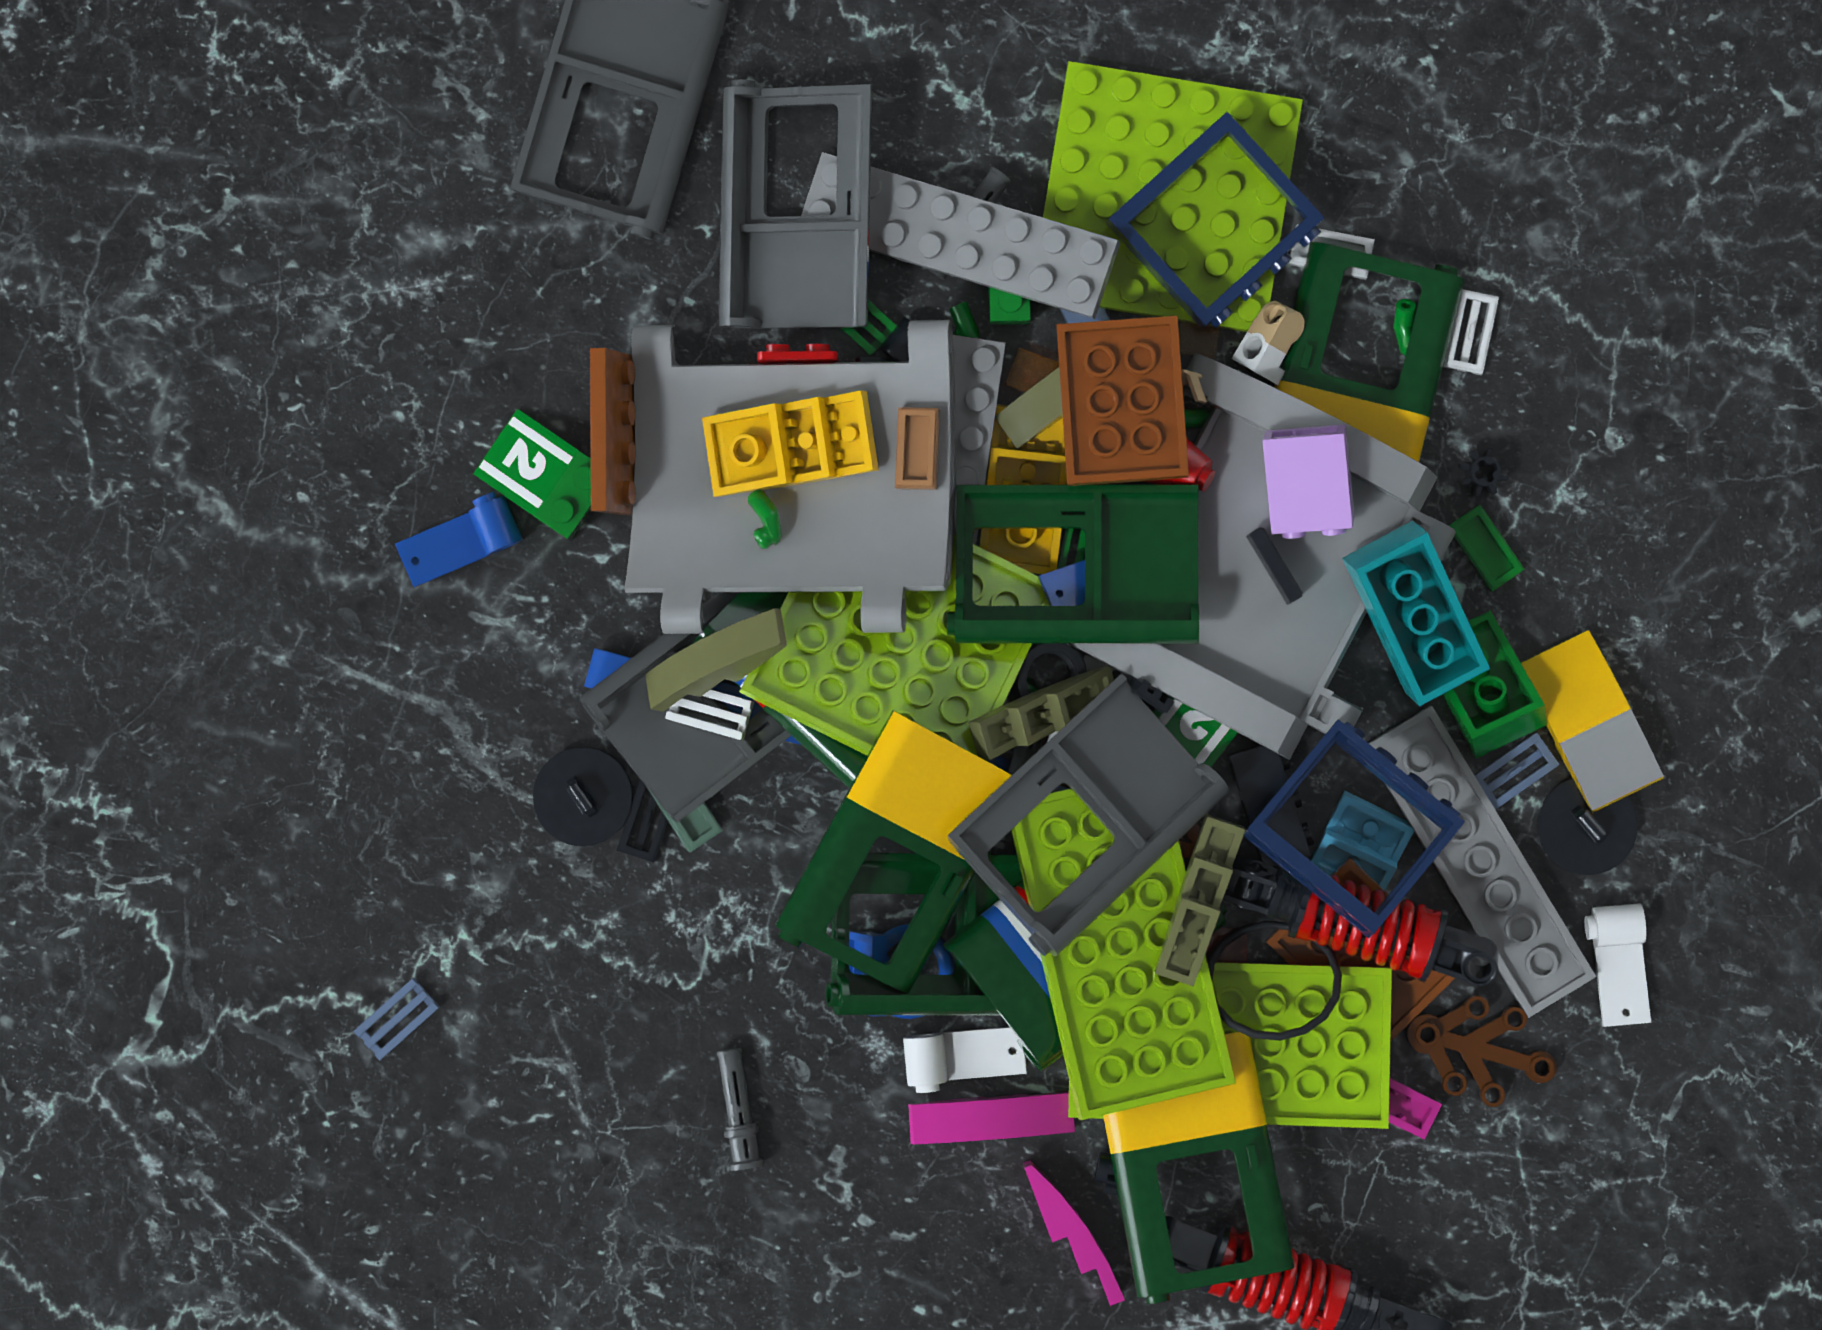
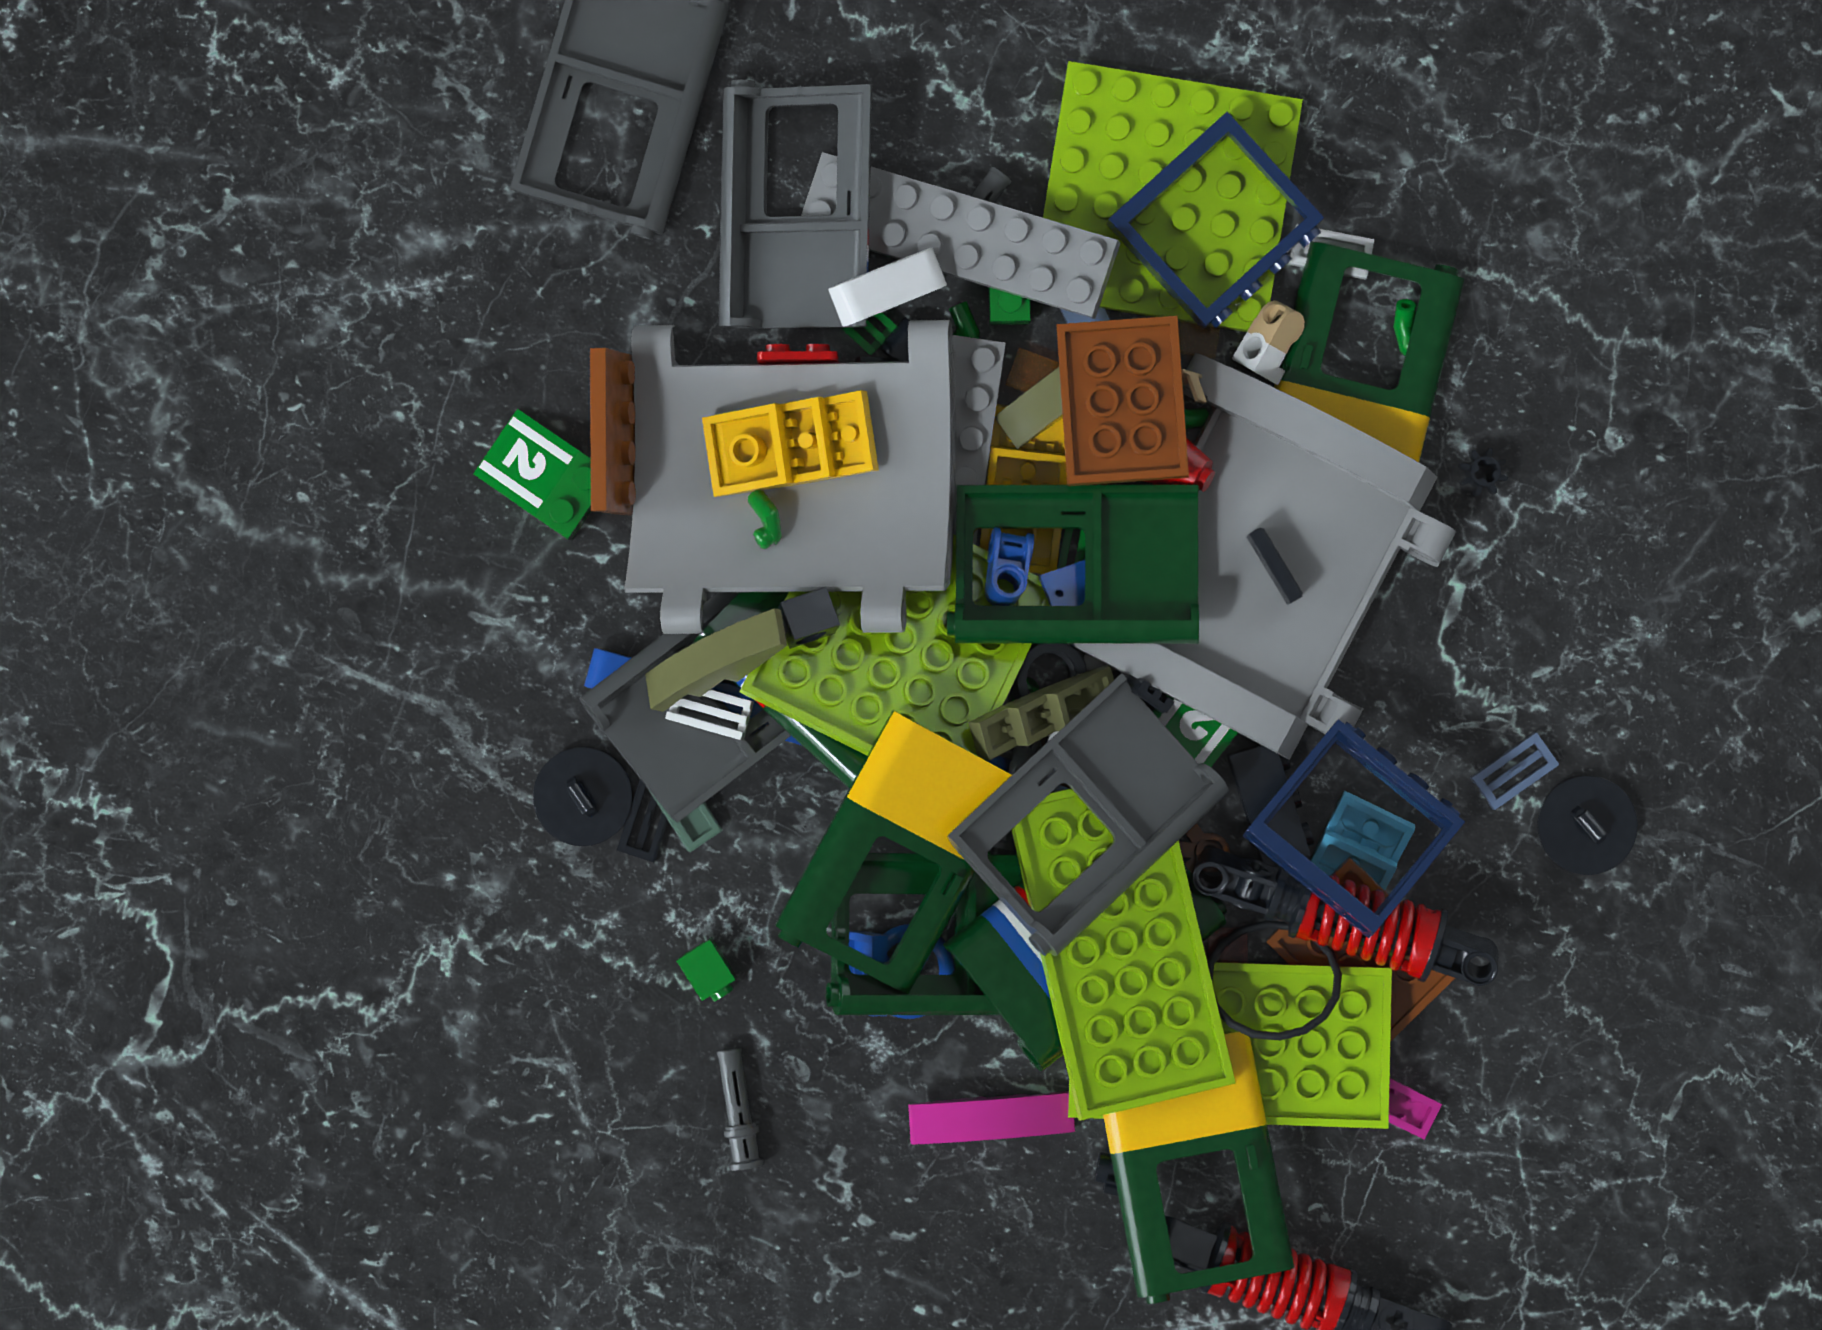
sand blue tile [353,978,440,1061] -> none
blue door [395,492,524,588] -> none
medium nougat tile [895,407,940,490] -> none
white door [903,1027,1027,1093] -> none
dark pink slope [1023,1160,1125,1306] -> none
olive slope [1155,814,1246,986] -> none
lavender brick [1262,424,1355,539] -> none
teal brick [1342,520,1490,706] -> none
light grey plate [1369,705,1596,1018] -> none
reddish brown plant [1407,995,1557,1107] -> none
green slope [1442,610,1547,759] -> none
white tile [1443,289,1499,375] -> none
green tile [1448,504,1525,592] -> none
slope [1521,630,1664,813] -> none
white door [1584,903,1651,1027] -> none
none -> green brick [676,937,737,1002]
none -> black brick [777,587,840,649]
none -> white beam [828,247,947,327]
none -> blue piece [984,527,1034,606]

